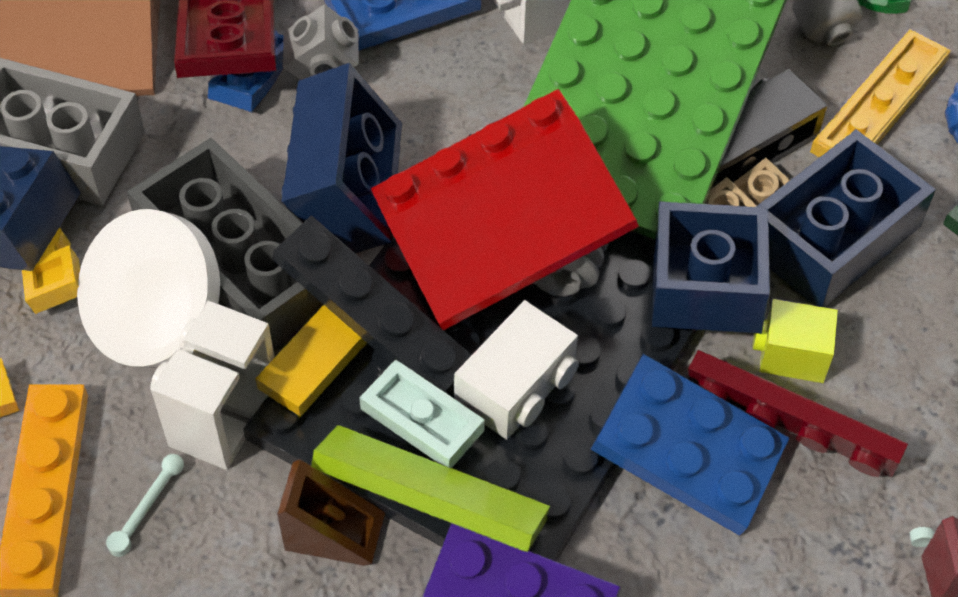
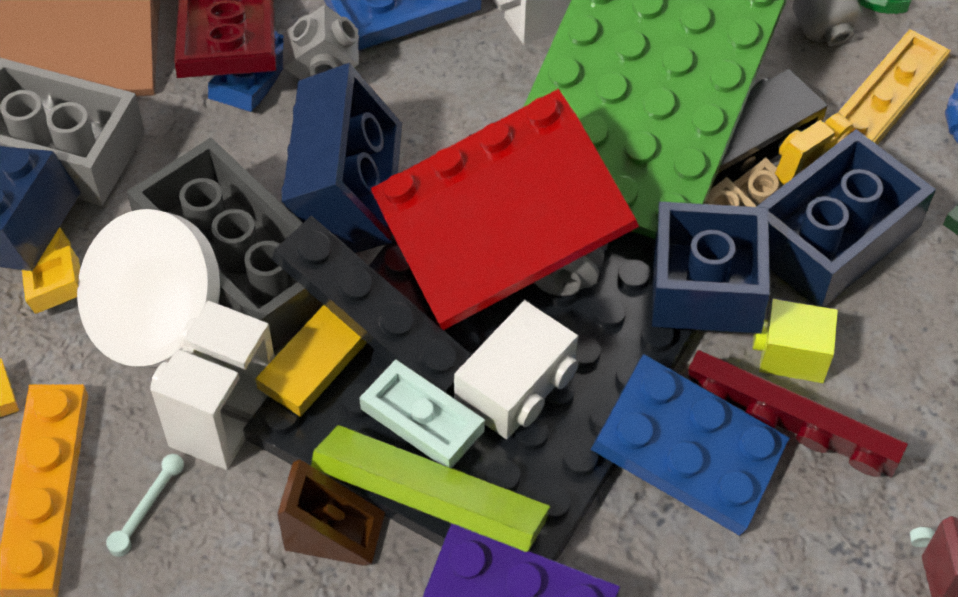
none -> yellow plate [775,113,854,185]

